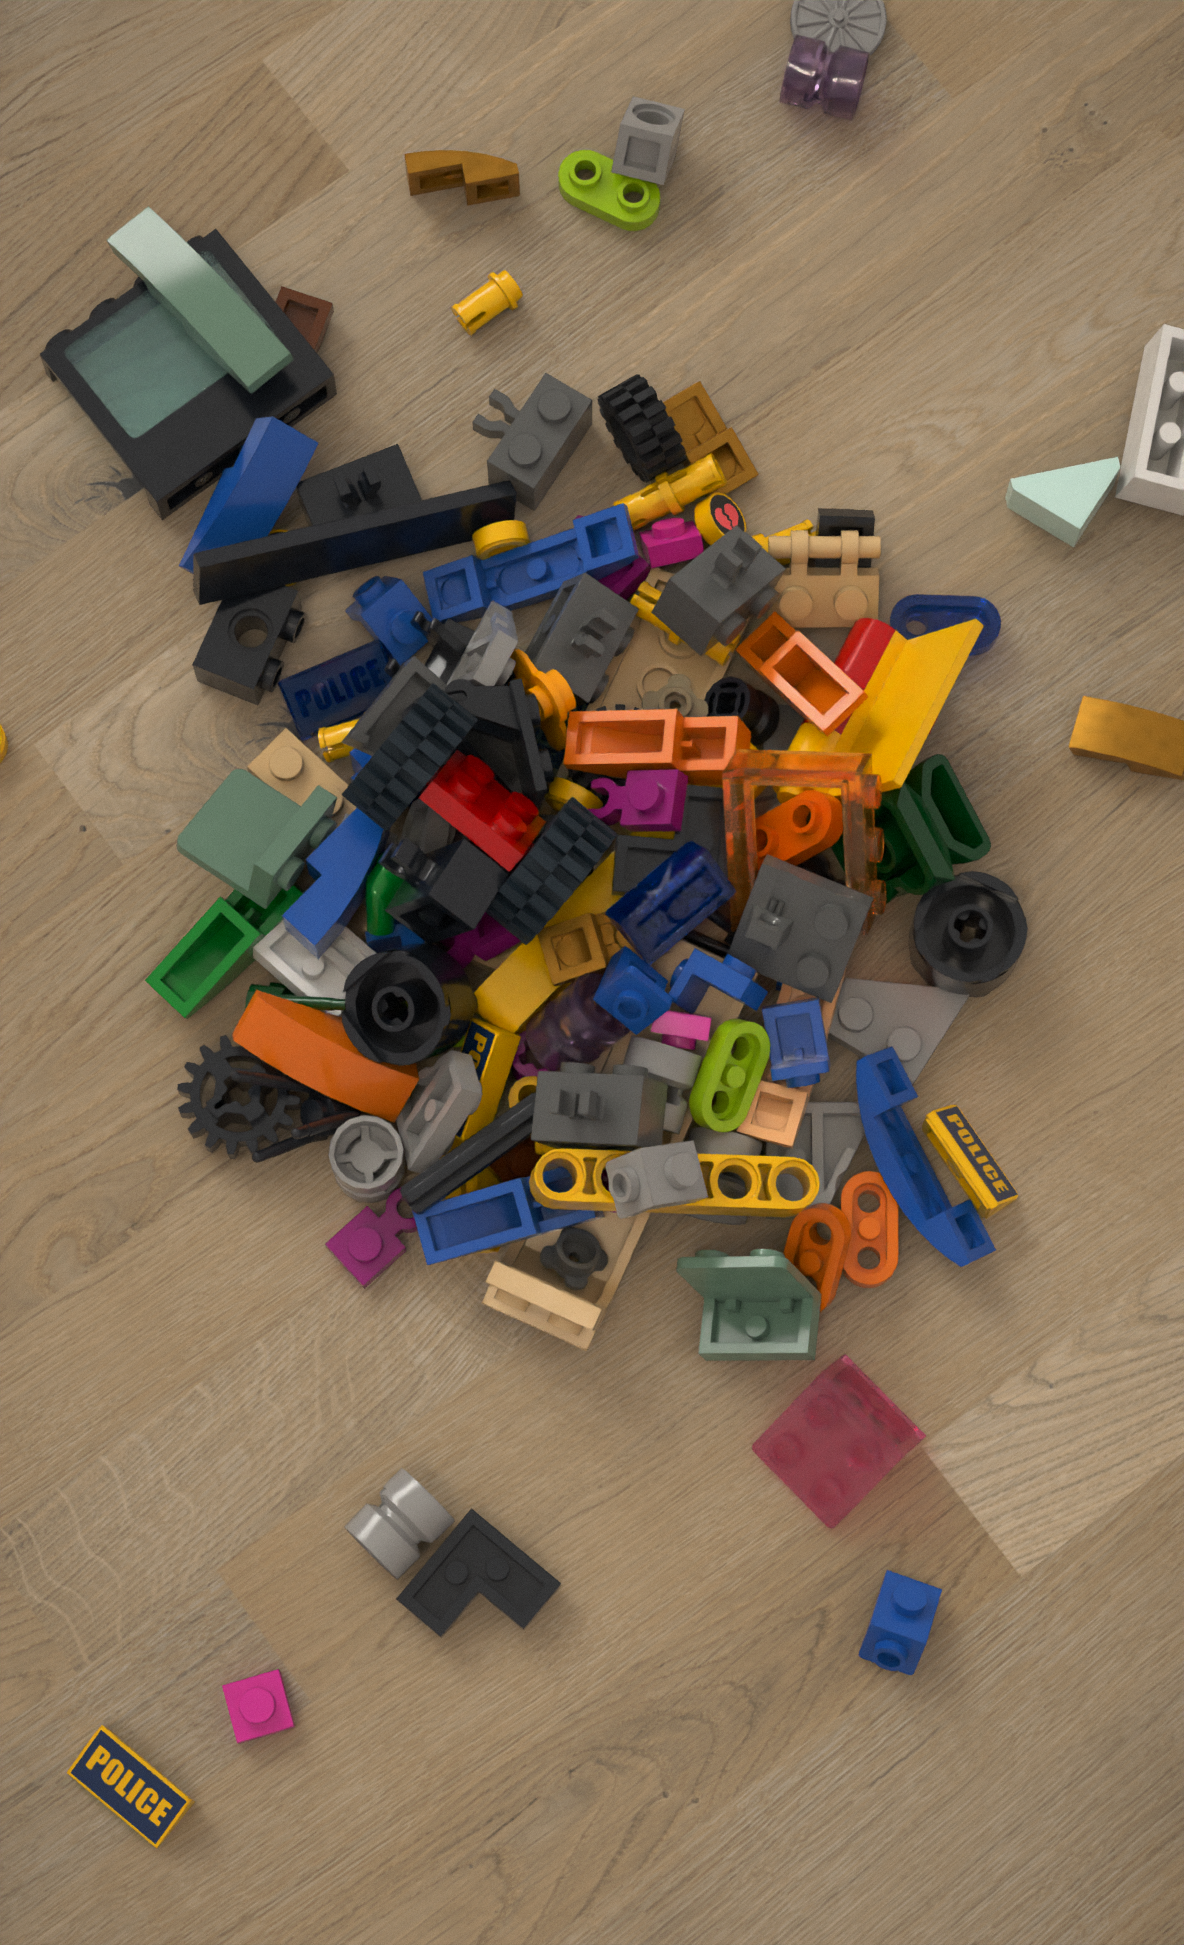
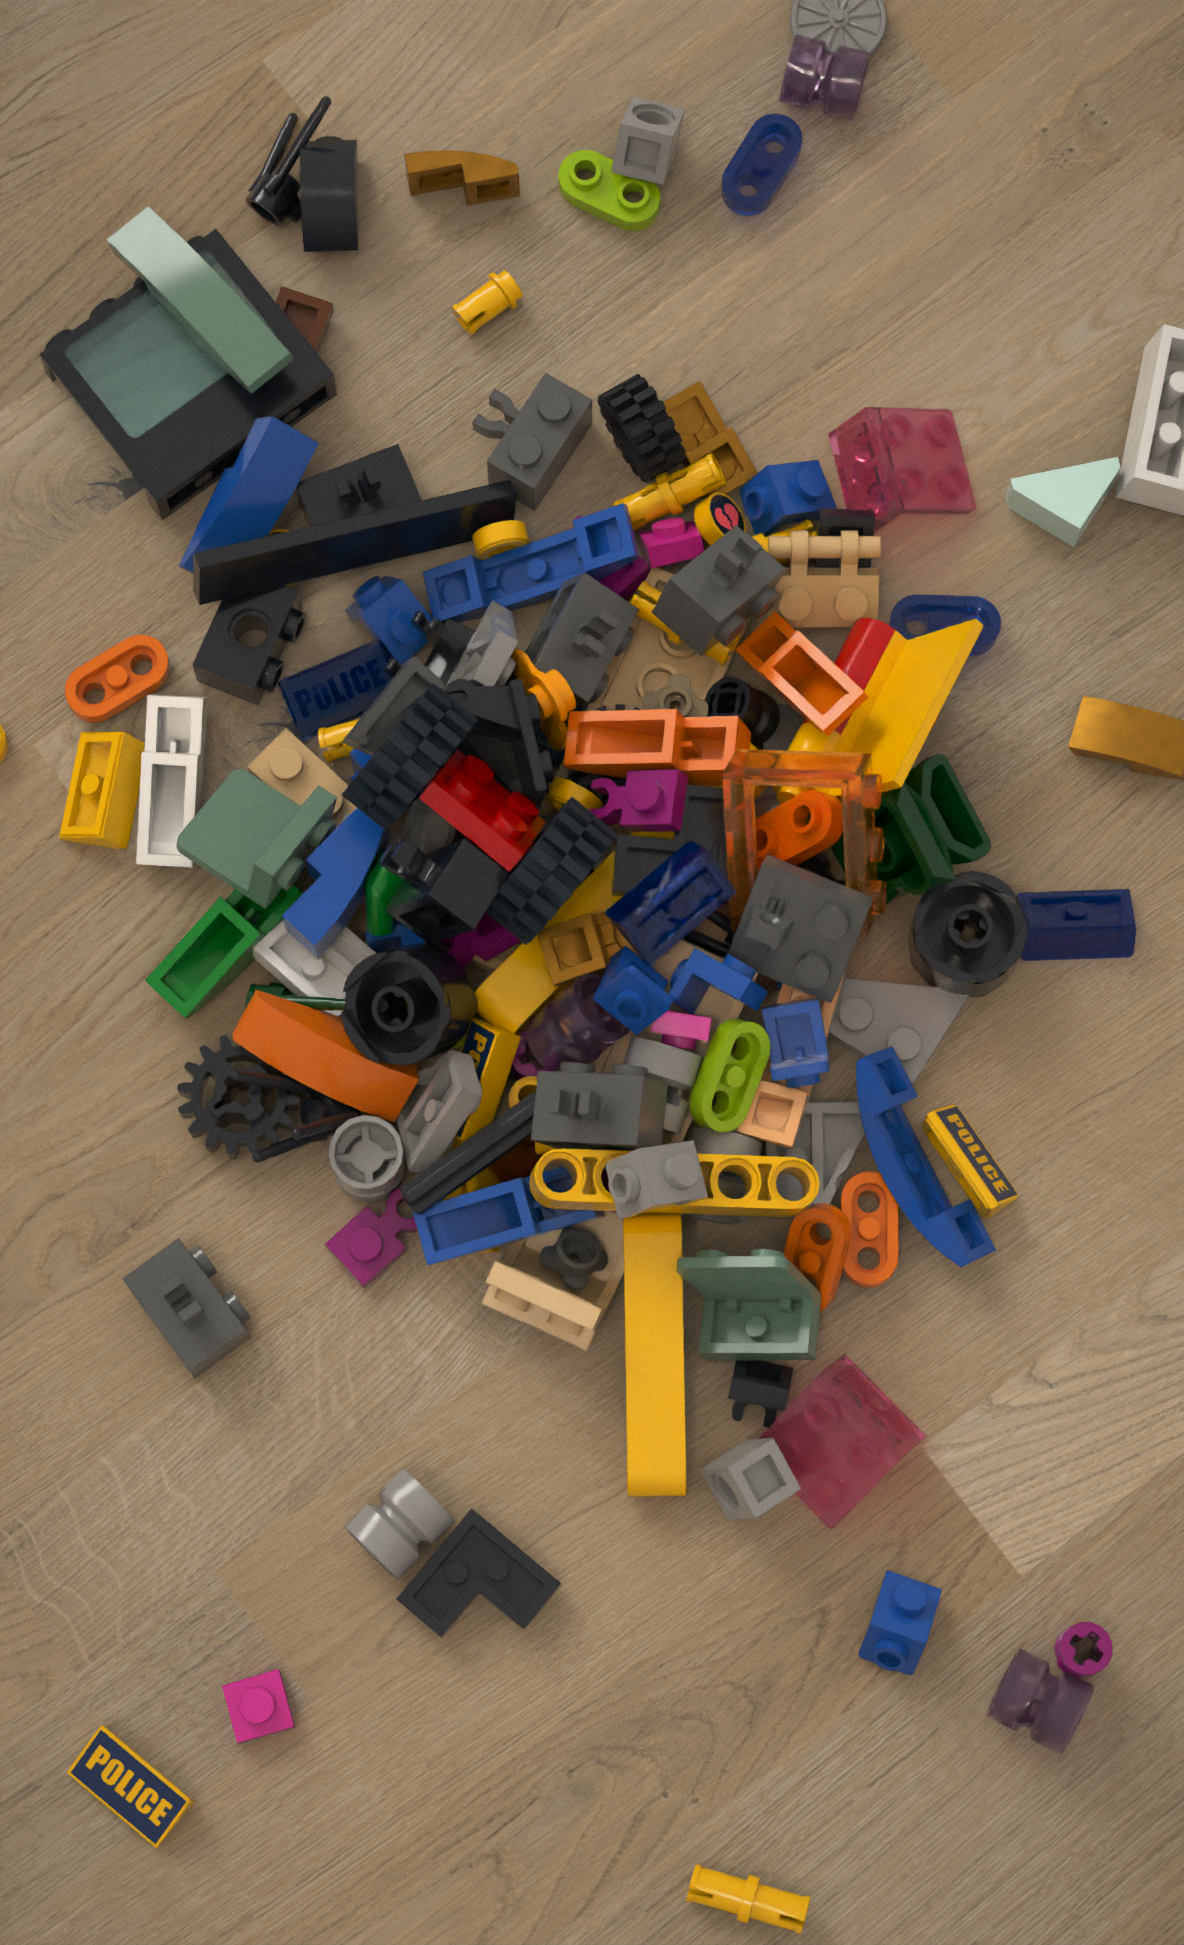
none -> yellow slope [59,732,145,849]
none -> orange plate [65,635,170,723]
none -> dark grey brick [123,1238,251,1379]
none -> white slope [136,694,208,868]
none -> black plant [246,96,331,226]
none -> black brick [300,136,359,252]
none -> yellow beam [623,1212,686,1497]
none -> yellow pin [686,1864,811,1935]
none -> light grey brick [700,1438,801,1520]
none -> clear blue plate [721,113,802,216]
none -> black tile [728,1360,793,1428]
none -> blue bracket [740,460,837,537]
none -> clear pink bracket [828,407,976,532]
none -> wheel [986,1648,1094,1755]
none -> clear blue slope [1017,889,1136,961]
none -> magenta bush [1054,1622,1113,1678]

